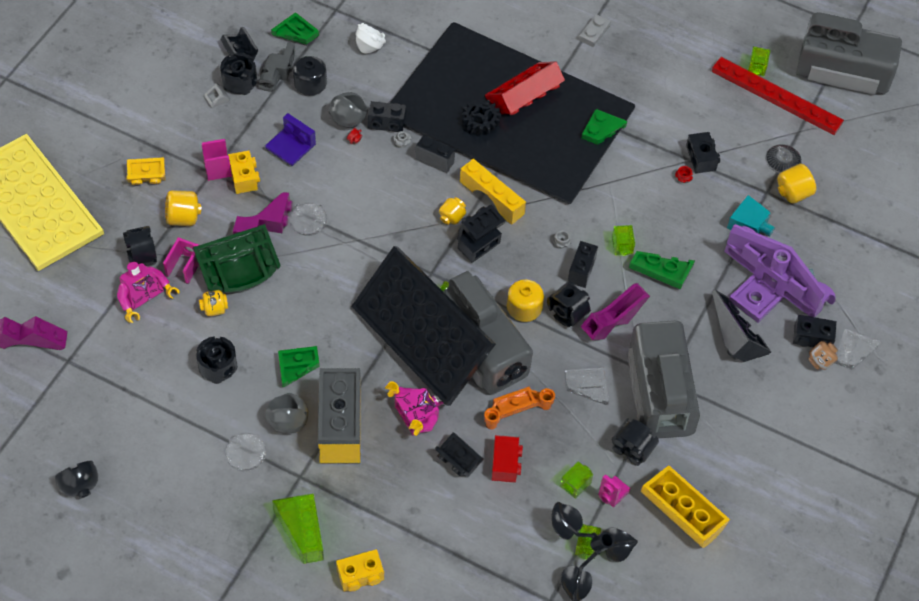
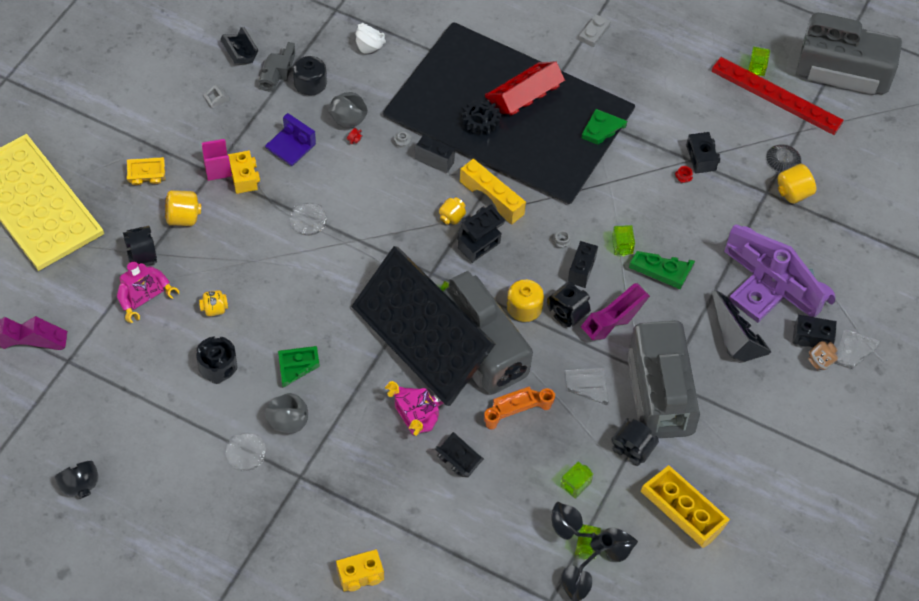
dark pink piece [163,237,199,284] -> none
dark green slope [193,224,281,293] -> none
black brick [220,53,257,95] -> none
magenta arch [233,192,293,234] -> none
green wing [271,12,319,45] -> none
clear neon green wedge [272,493,324,564] -> none
dark grey piece [318,368,361,463] -> none
black bracket [368,101,406,132] -> none
red piece [492,435,523,483] -> none
dark pink bracket [598,474,630,508] -> none
teal torso [727,195,775,237] -> none

